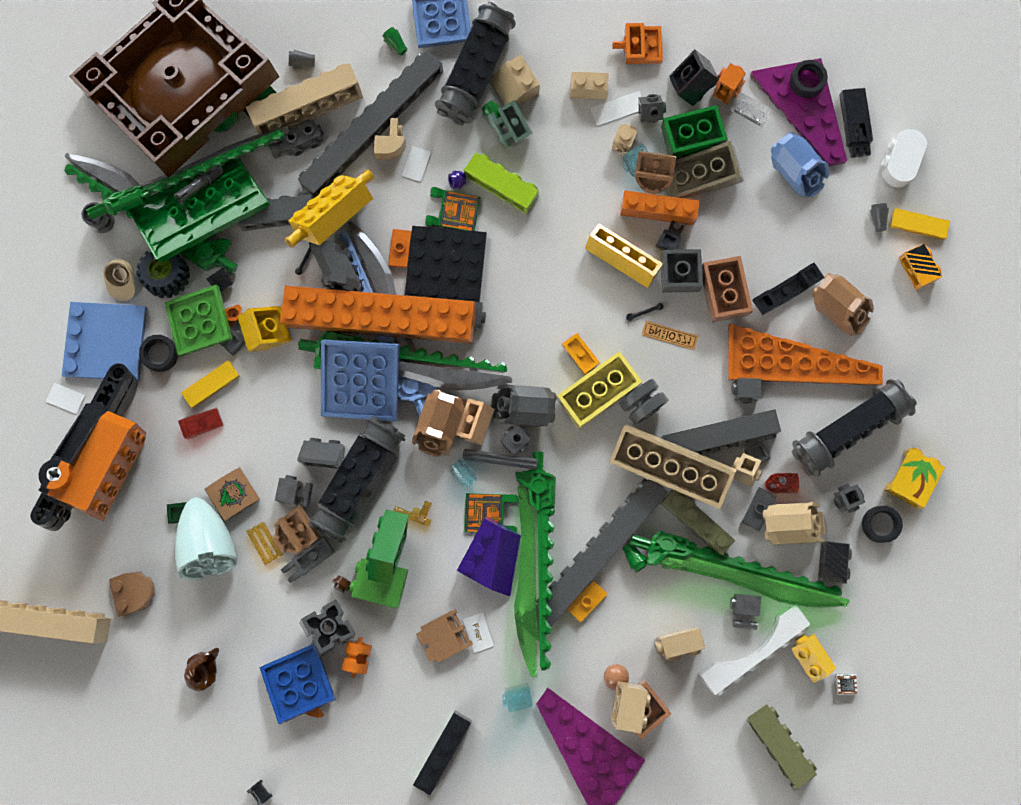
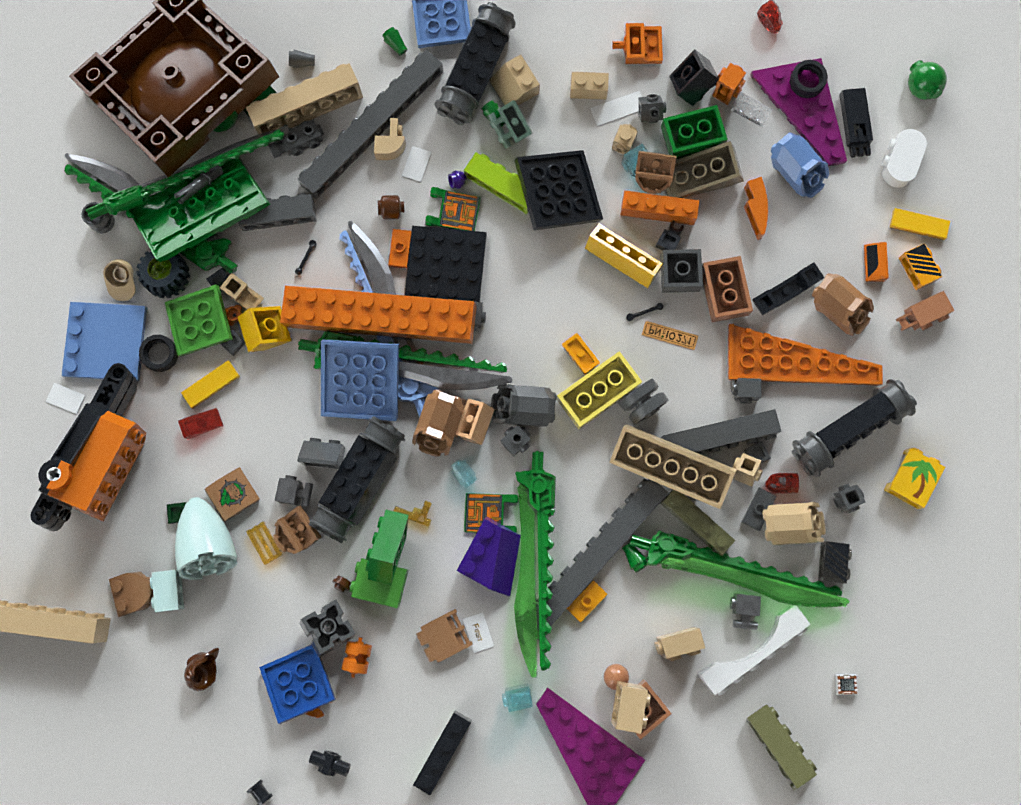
dark grey hinge [281,536,336,583] -> none
yellow brick [285,169,374,248] -> none
dark grey brick [310,241,362,292] -> none
dark grey axle [463,449,538,470] -> none
yellow brick [791,634,836,683] -> none
black tyre [862,505,903,543] -> none
dark grey cone [870,203,889,232] -> none
none -> light aqua brick [150,570,184,612]
none -> tan brick [220,273,264,309]
none -> black axle [309,750,351,777]
none -> reddish brown head [378,195,405,220]
none -> black plate [514,150,603,231]
none -> orange slope [744,176,768,240]
none -> clear red rock [757,0,783,33]
none -> orange slope [864,242,889,282]
none -> nougat brick [895,291,955,331]
none -> green brick [908,60,947,100]

